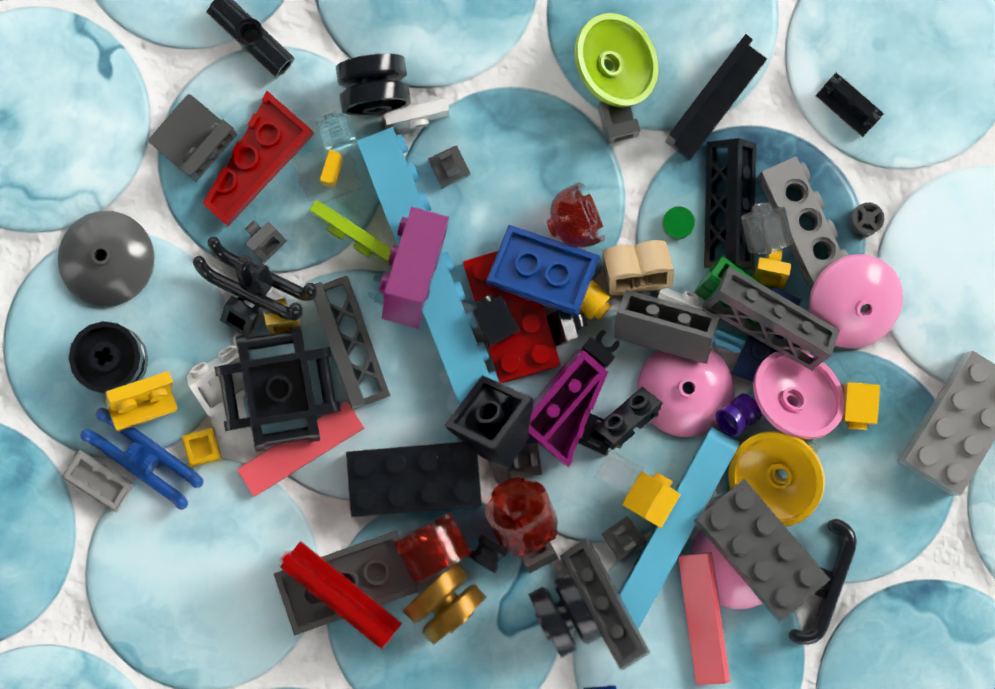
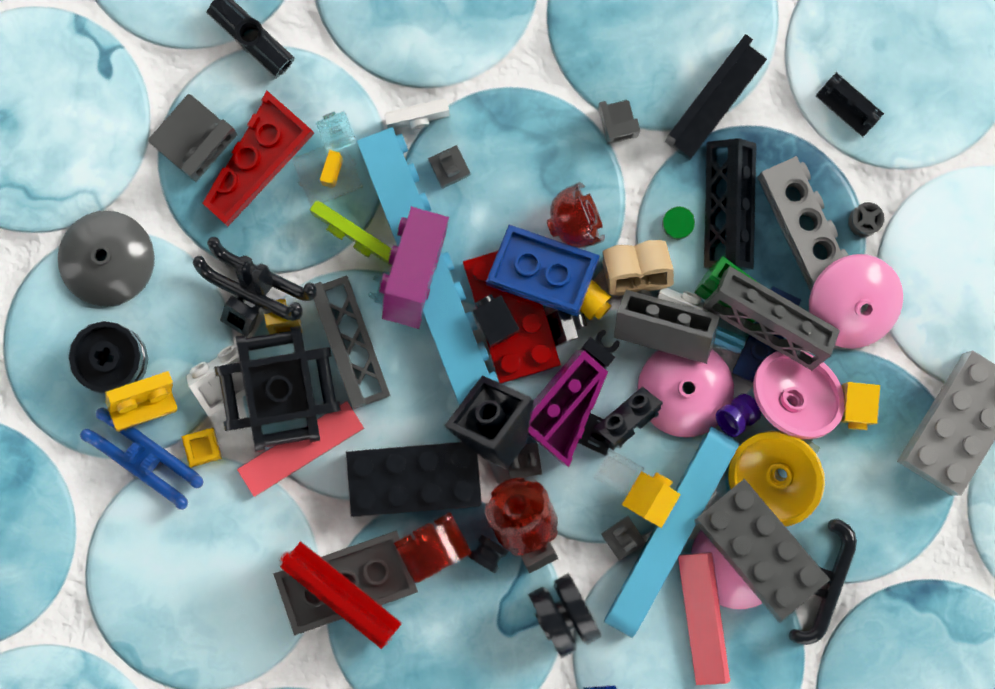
light grey plate [62,450,135,512] -> none
dark grey tile [245,220,287,263] -> none
black wheel [335,53,411,116] -> none
pearl gold wheel [403,563,487,645] -> none
dark grey tile [560,539,650,670] -> none
lime dish [574,13,659,107] -> none
clear brick [741,203,793,254] -> none
yellow tile [752,248,791,289] -> none

